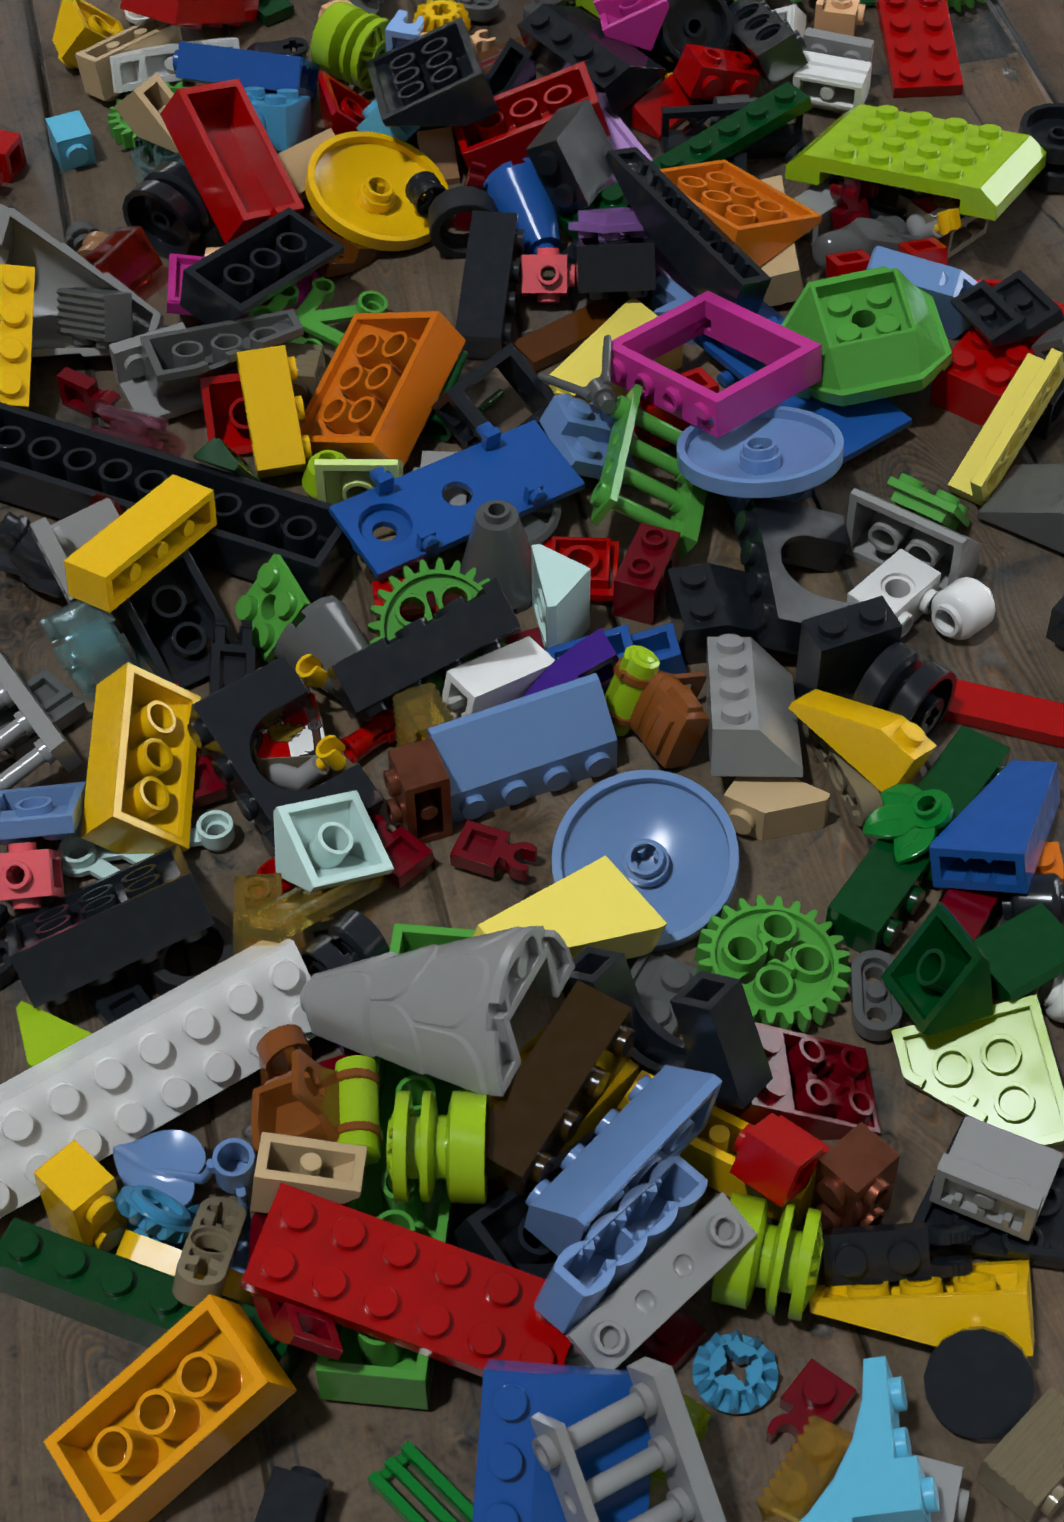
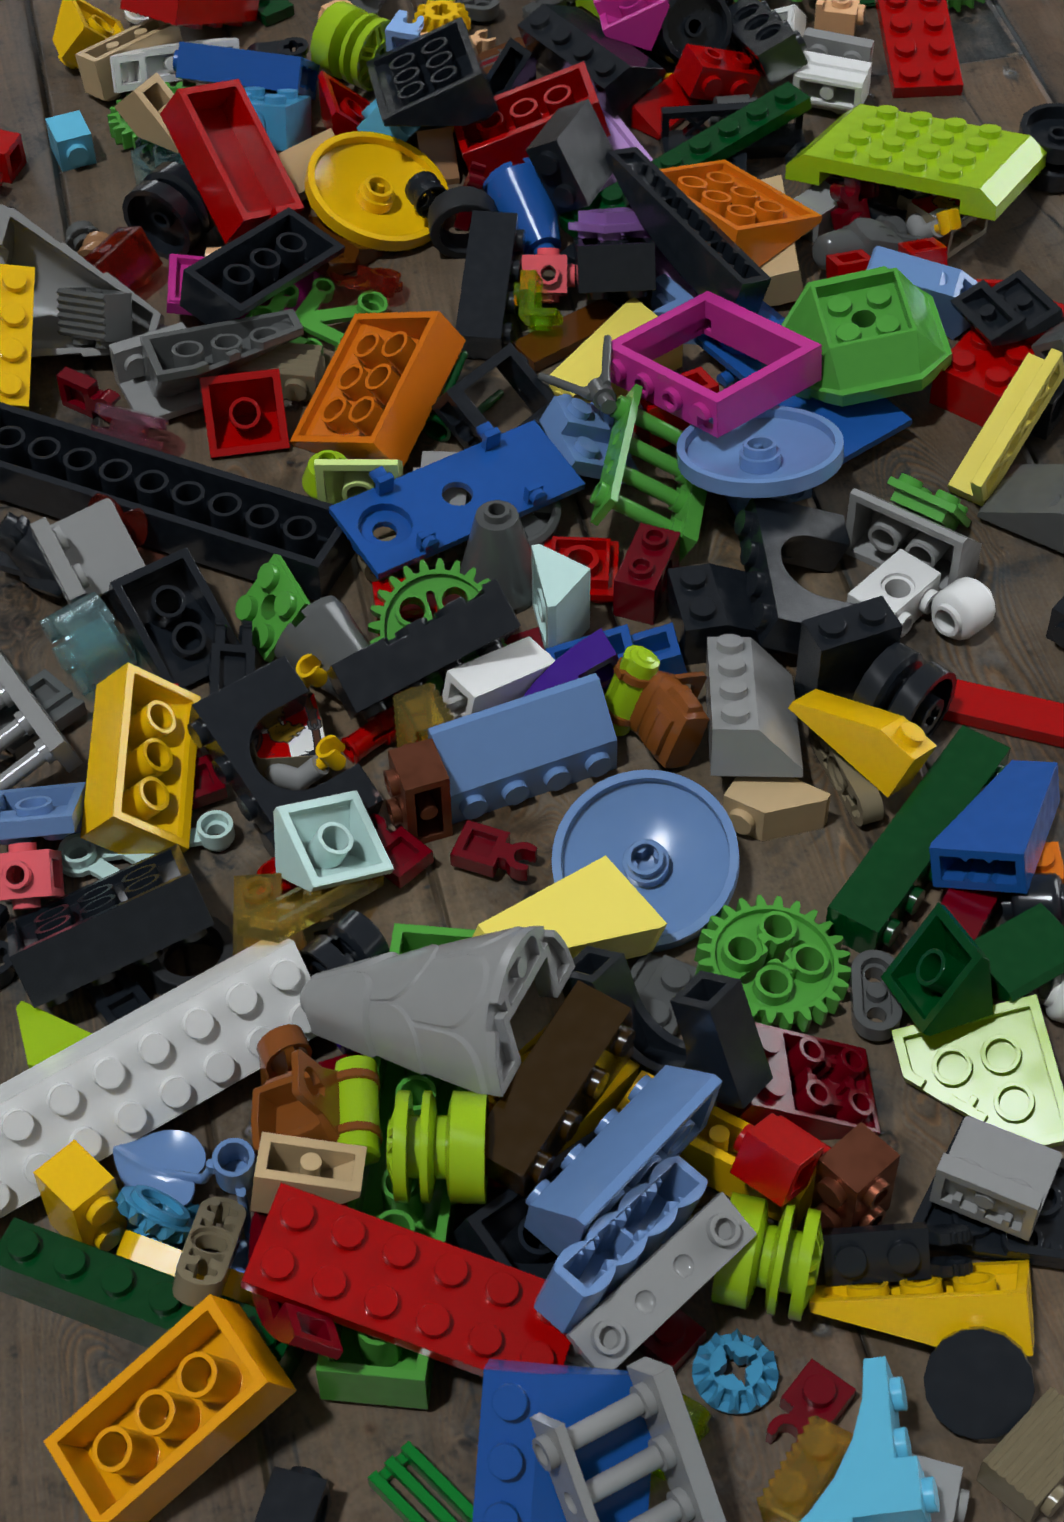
yellow brick [64,474,217,613] -> none
dark green slope [193,437,262,482] -> none
yellow brick [237,345,312,479] -> none
green plate [862,784,954,864] -> none
none -> clear red plate [330,265,403,298]
none -> clear neon green bracket [514,270,563,331]

